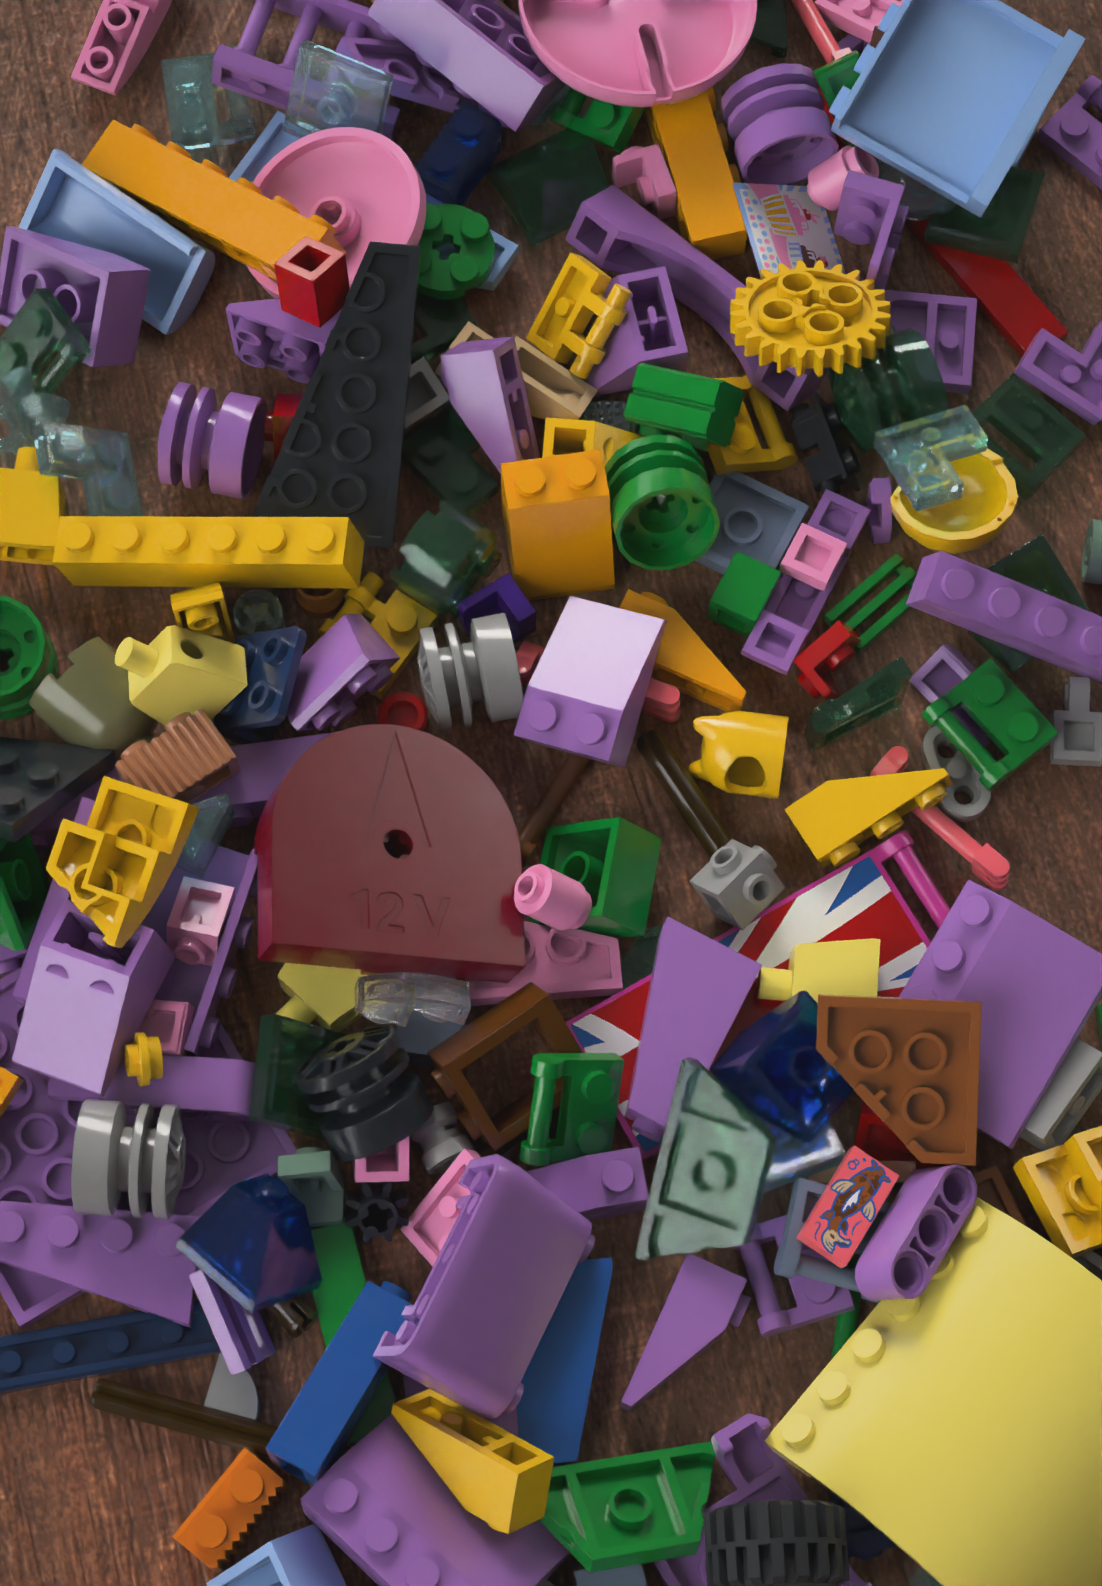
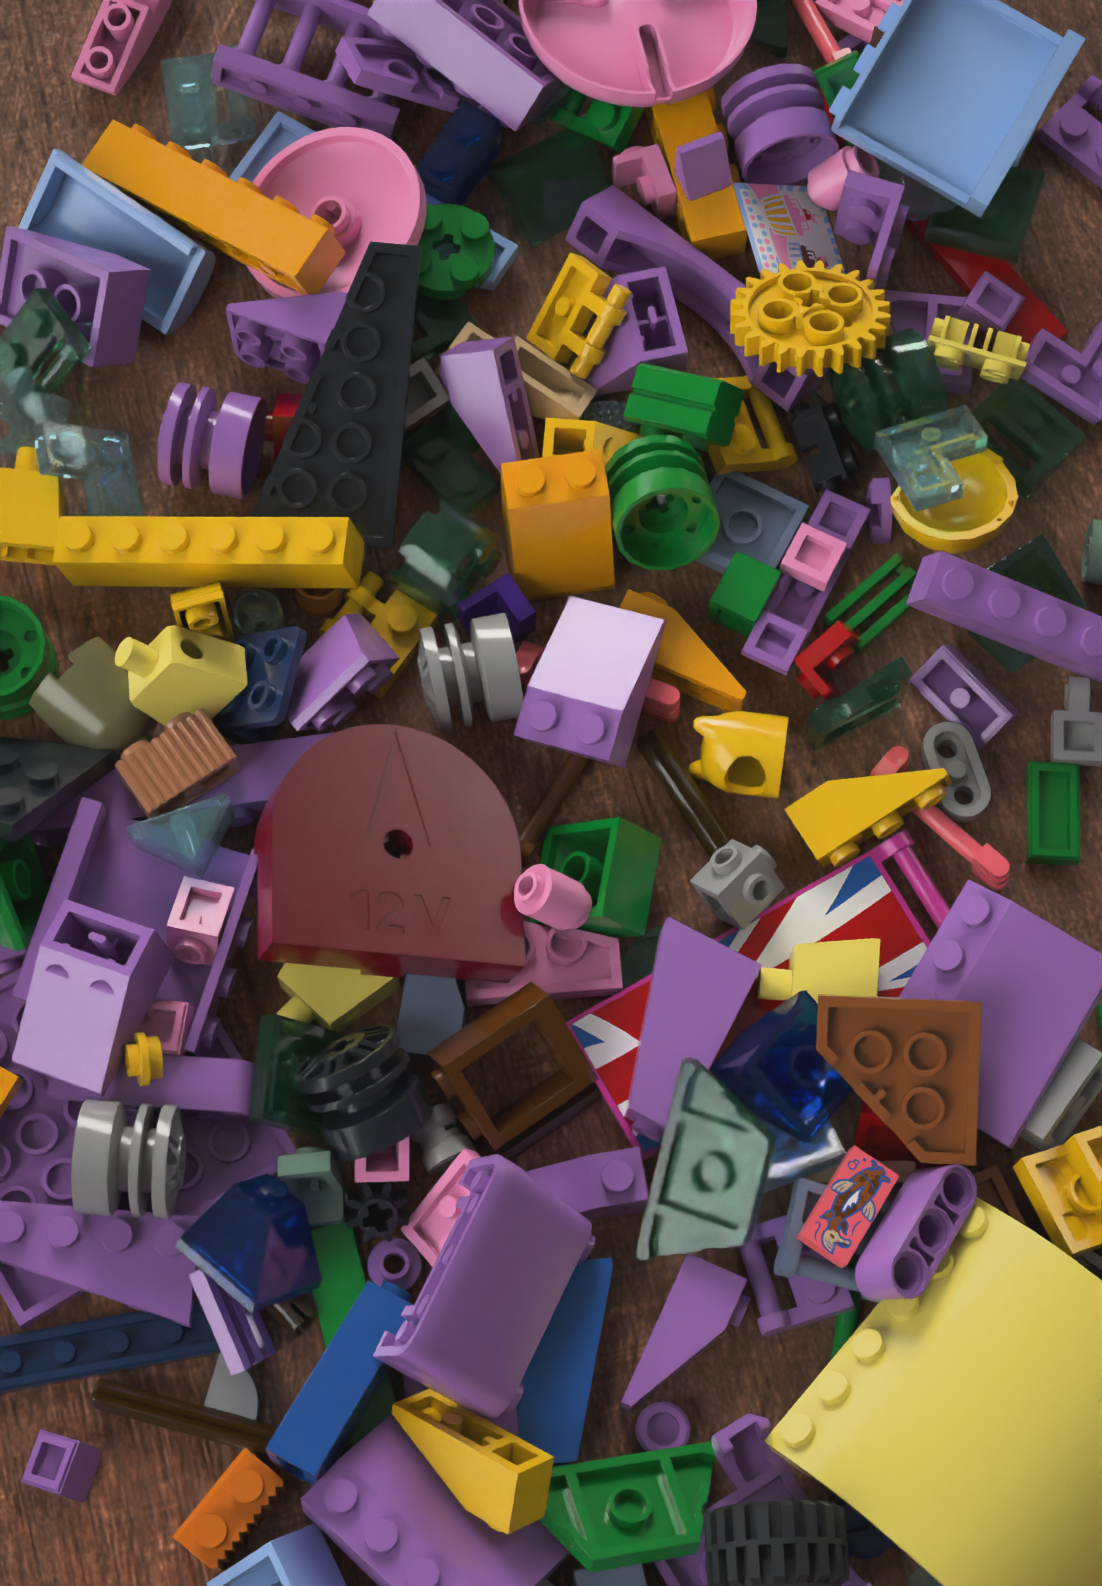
yellow slope [46,776,200,949] -> none
red brick [274,236,350,328] -> none
clear light blue plate [283,40,394,138] -> none
clear slope [355,972,471,1027] -> none
red tile [378,692,429,732] -> none
green plate [519,1053,624,1166] -> none
green plate [921,658,1059,791] -> none
none -> medium lavender slope [21,1429,102,1503]
none -> medium lavender plate [368,1238,421,1291]
none -> medium lavender tile [635,1402,690,1452]
none -> medium lavender slope [675,132,731,200]
none -> light yellow hinge [924,315,1030,384]
none -> medium lavender tile [957,271,1025,339]
none -> green tile [1026,761,1080,866]

